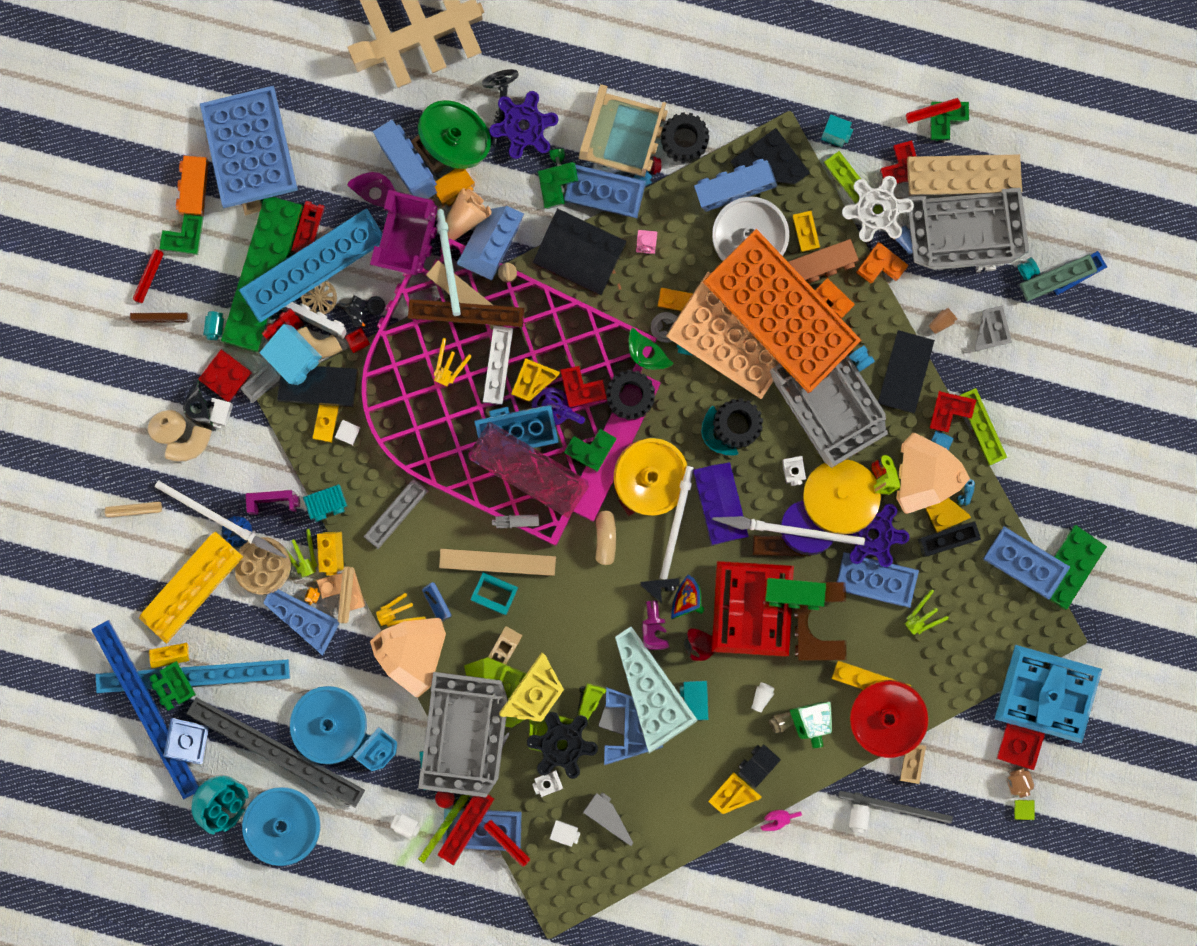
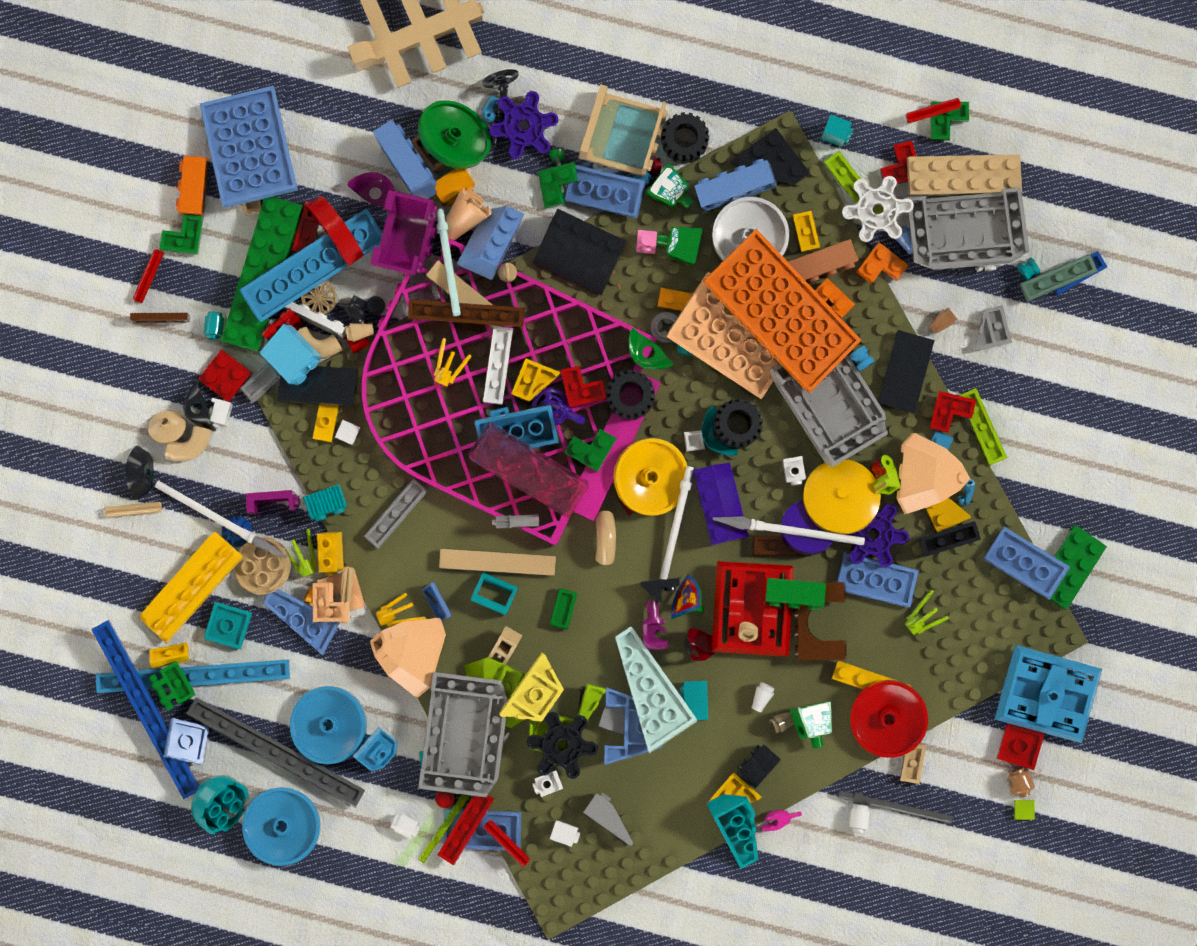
none -> black piece [126,446,154,500]
none -> teal plate [204,602,253,650]
none -> red slope [306,196,364,266]
none -> light nougat plate [313,583,349,622]
none -> tan cone [345,323,374,342]
none -> dark azure arm [482,95,499,122]
none -> green tile [549,588,578,630]
none -> torso [646,163,694,209]
none -> green torso [656,227,702,267]
none -> white tile [684,430,705,452]
none -> teal wedge [706,794,758,869]
none -> tan tile [738,622,758,642]

